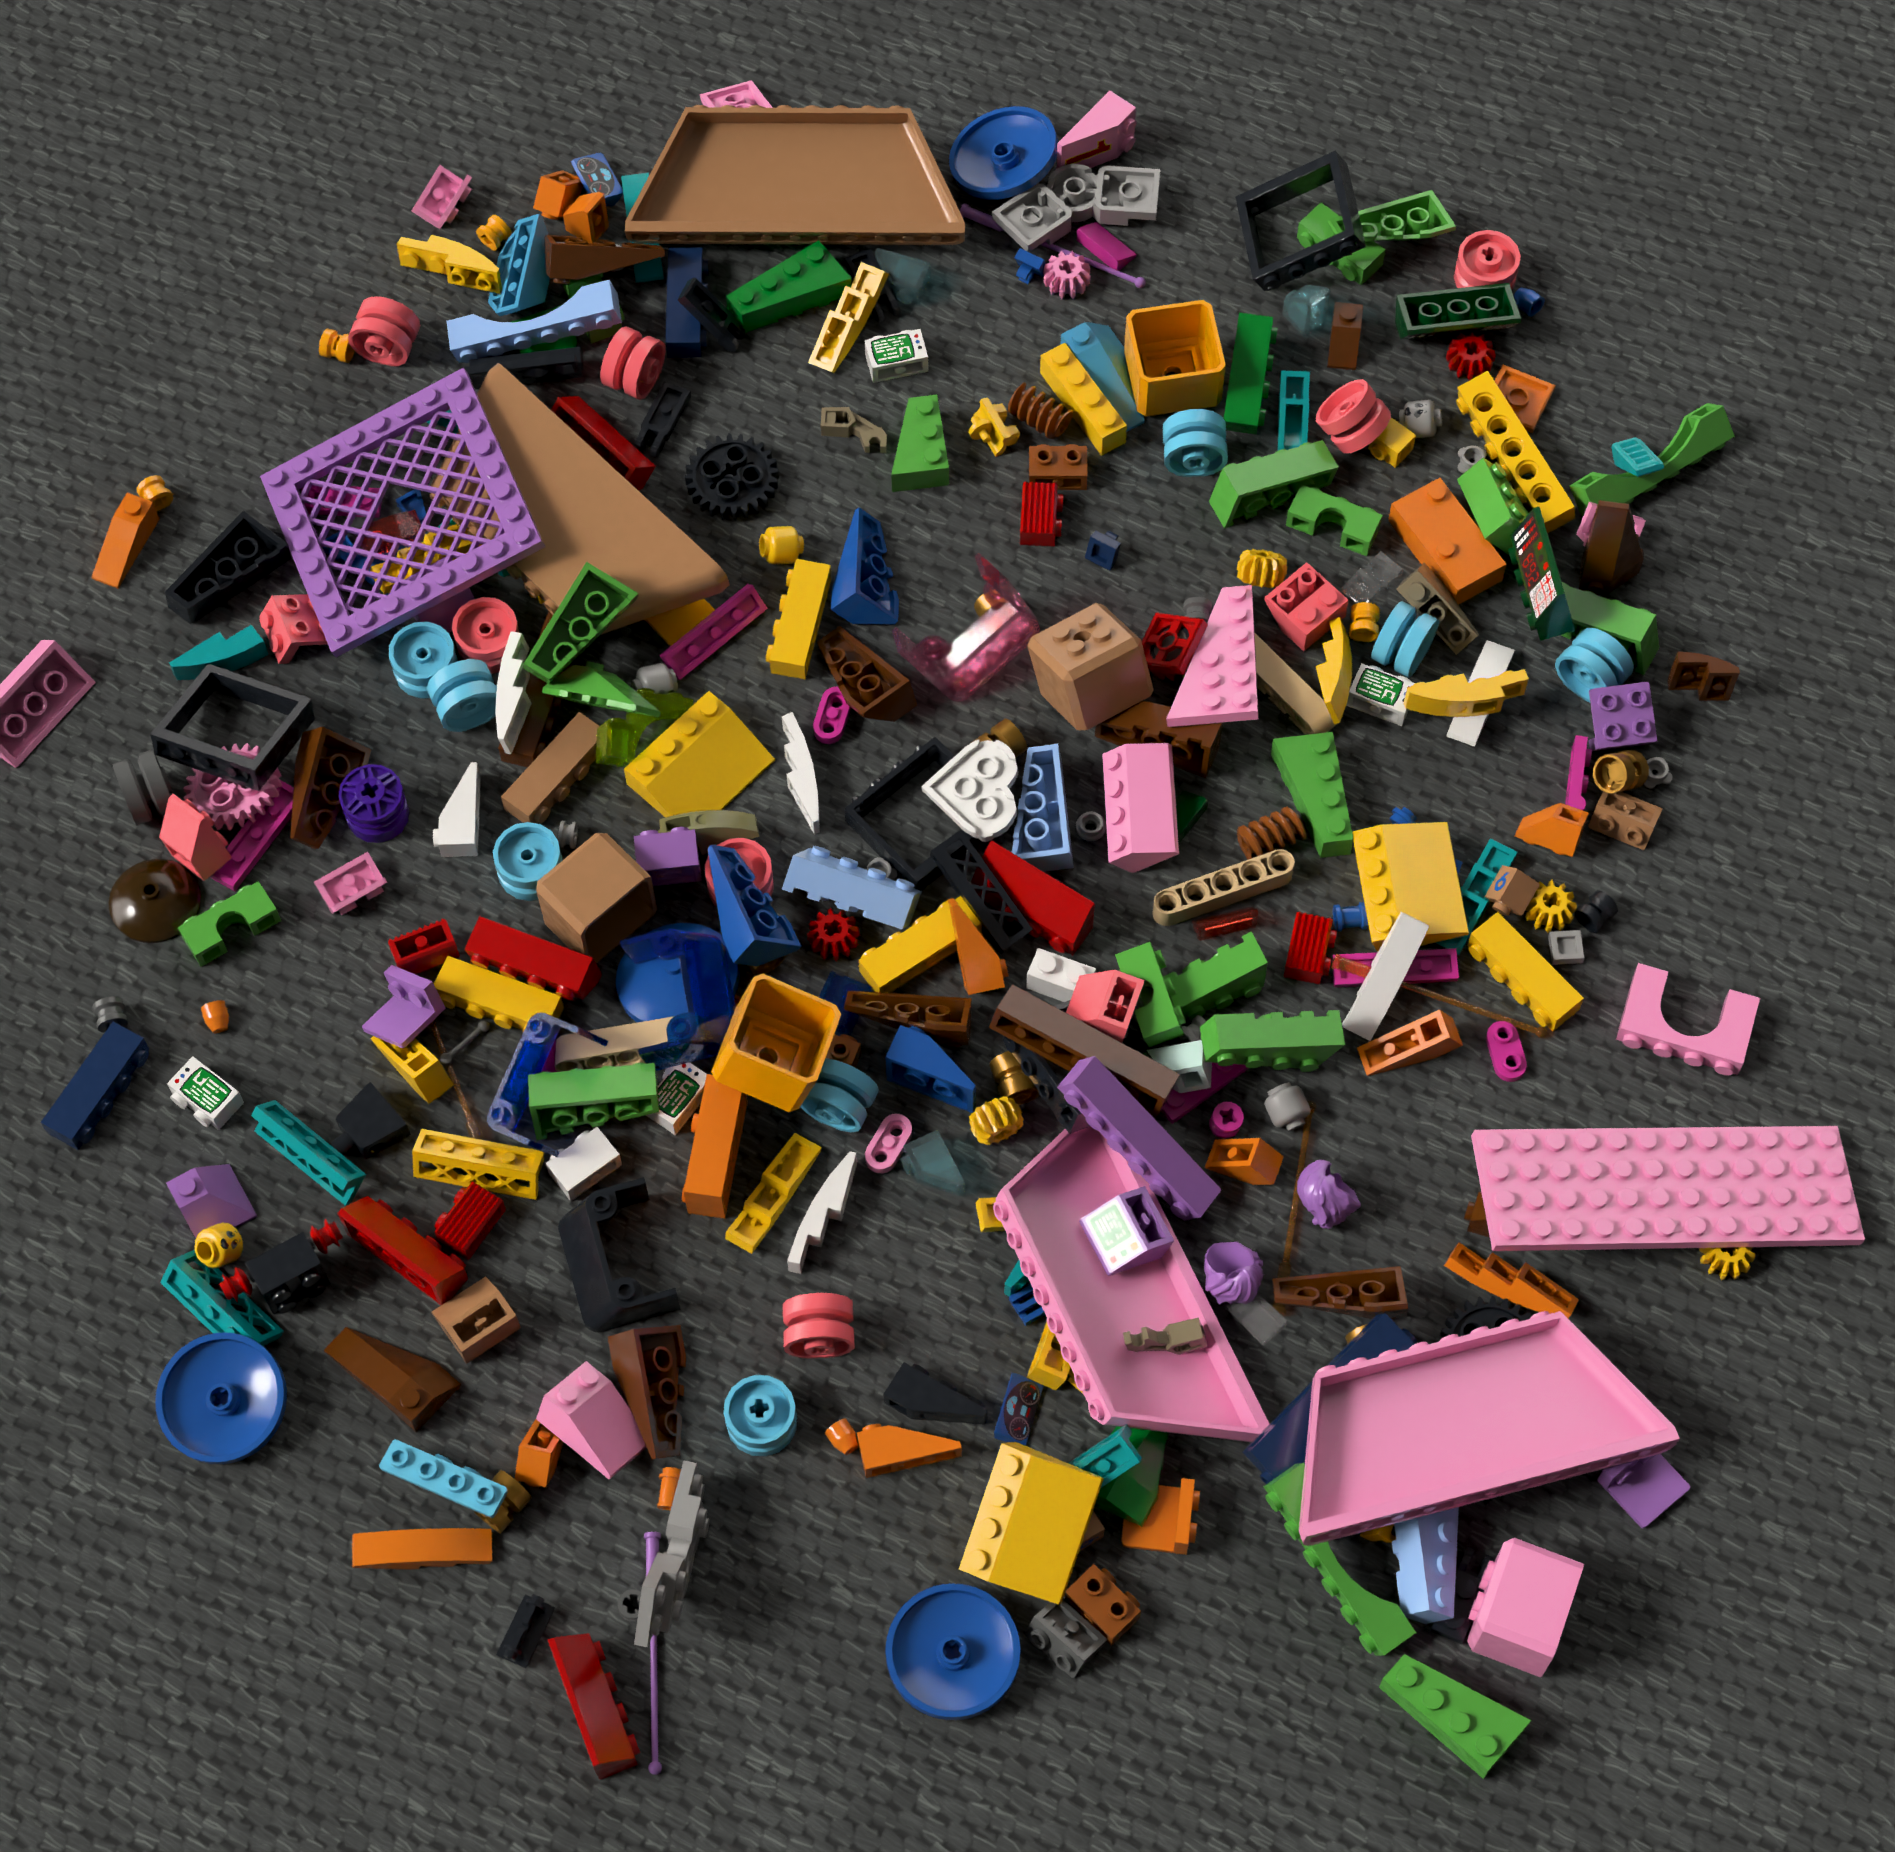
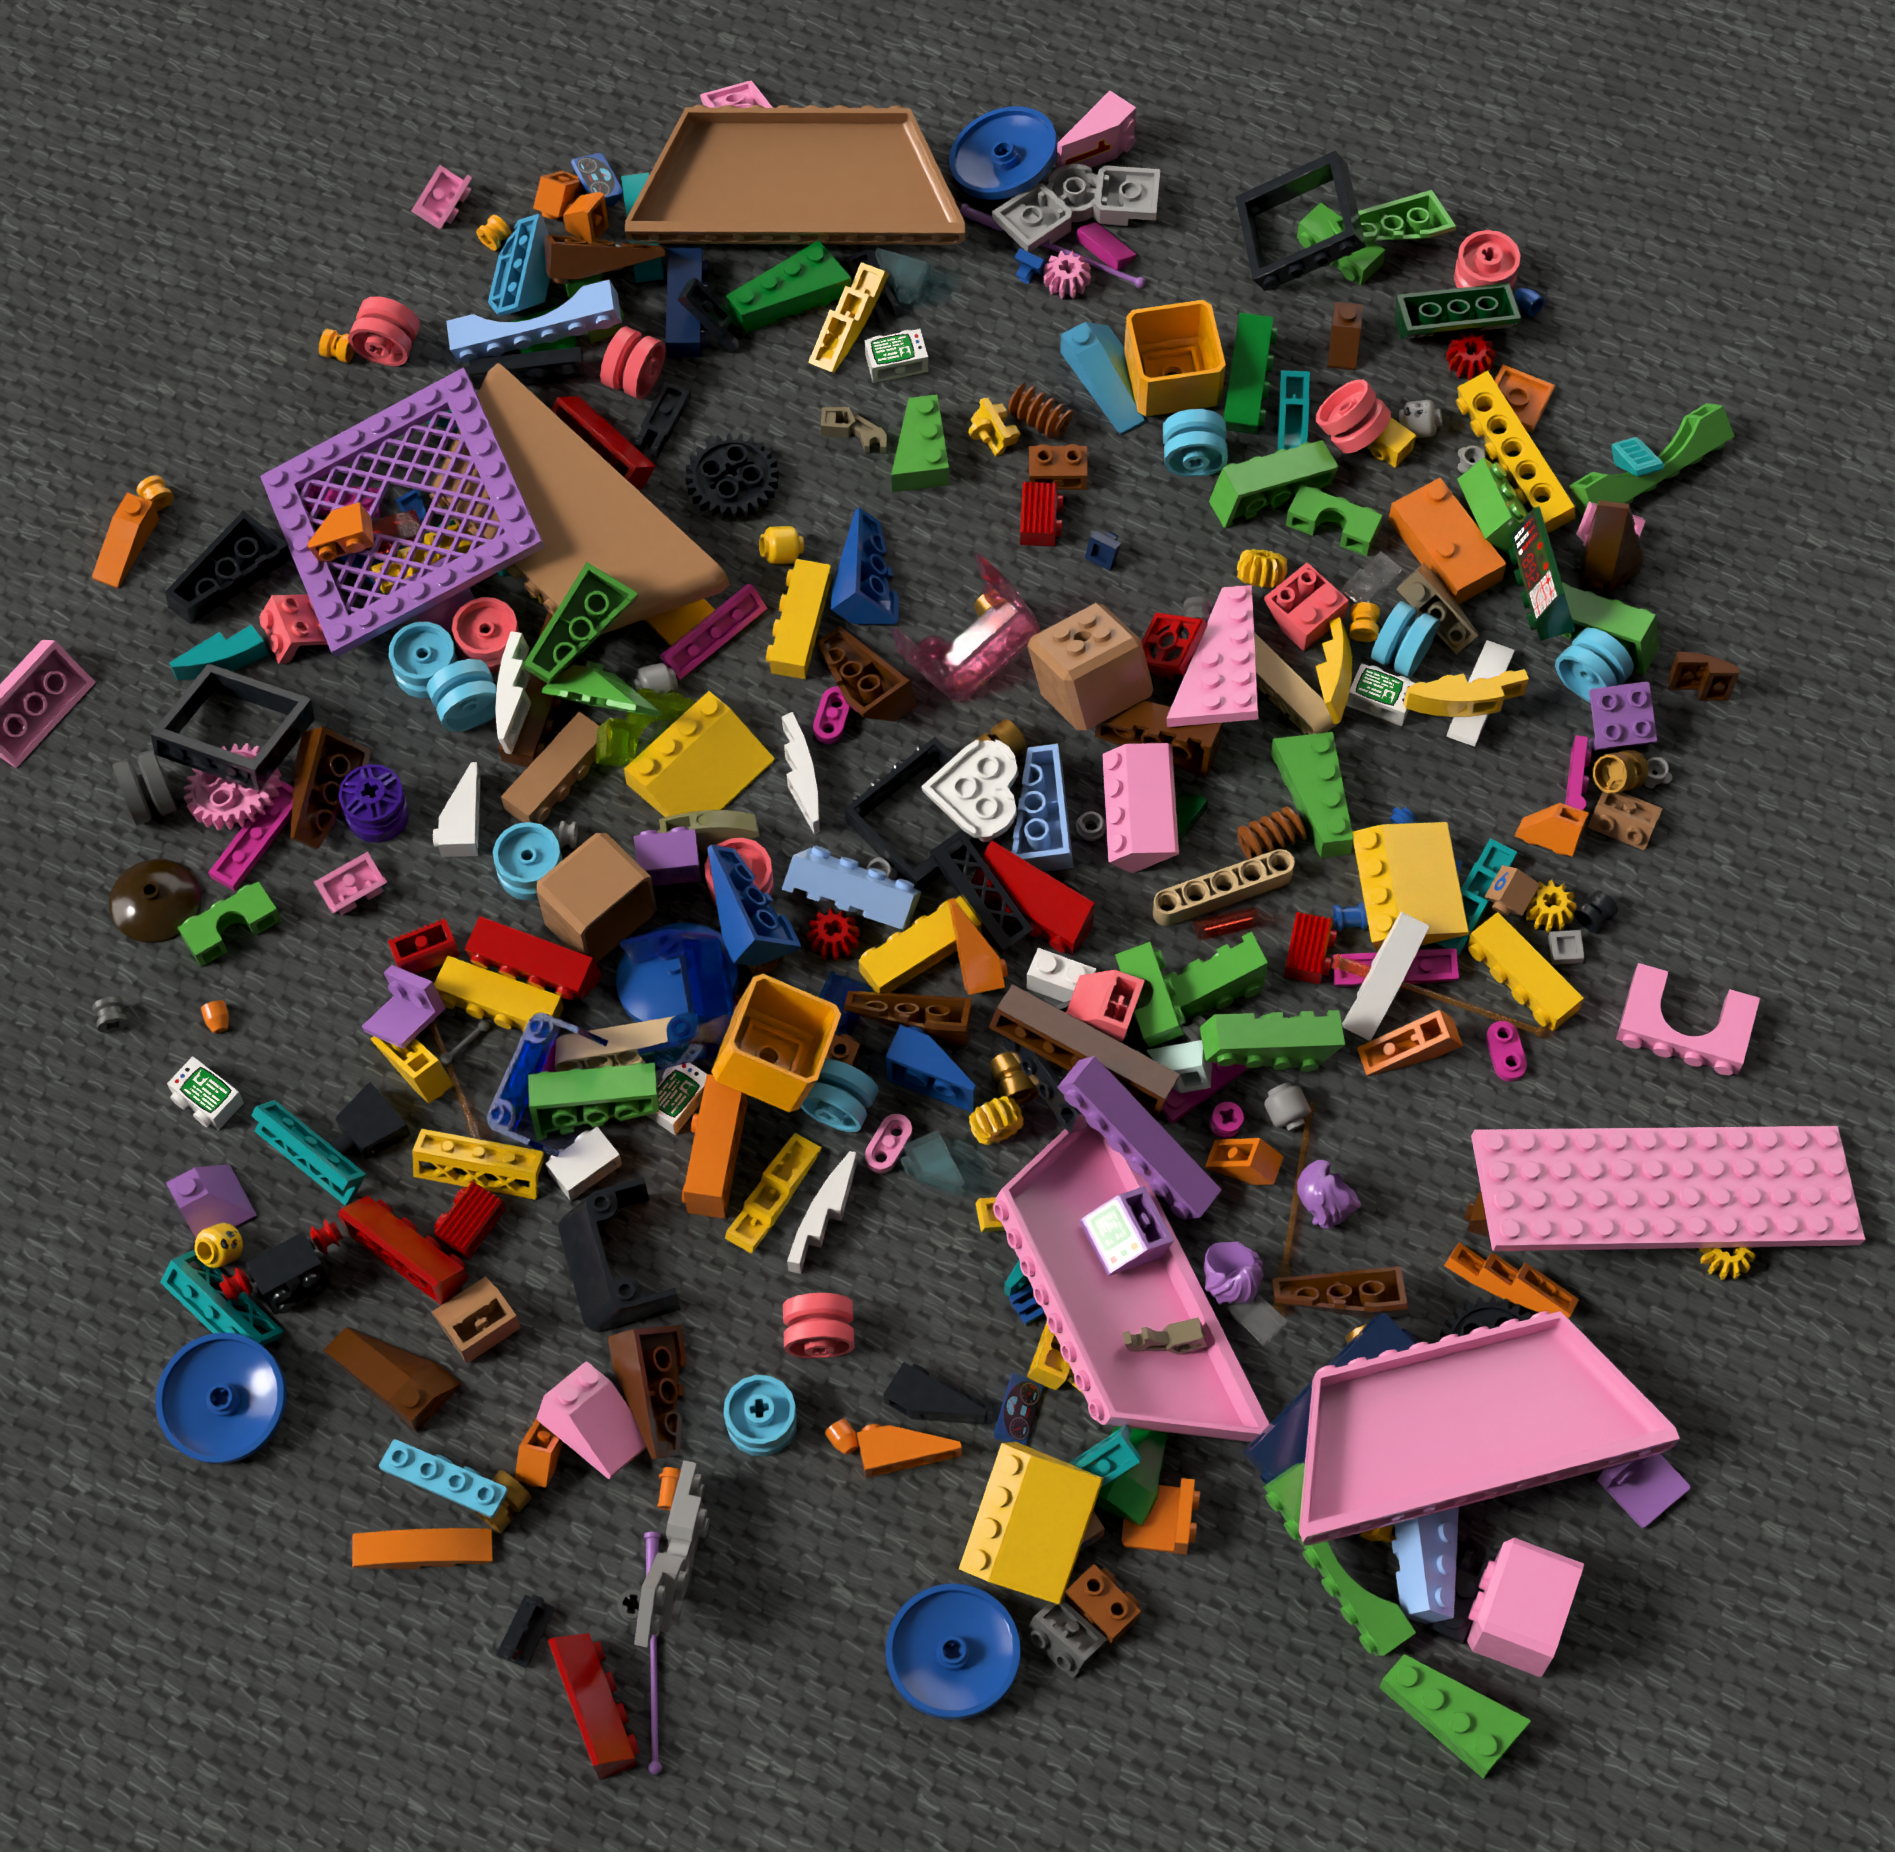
dark blue brick [40,1021,150,1150] -> none
coral slope [159,794,232,881] -> none
yellow slope [397,235,502,294] -> none
yellow brick [1040,343,1127,456] -> none
clear light blue slope [1282,285,1331,337] -> none
none -> orange slope [307,502,375,563]

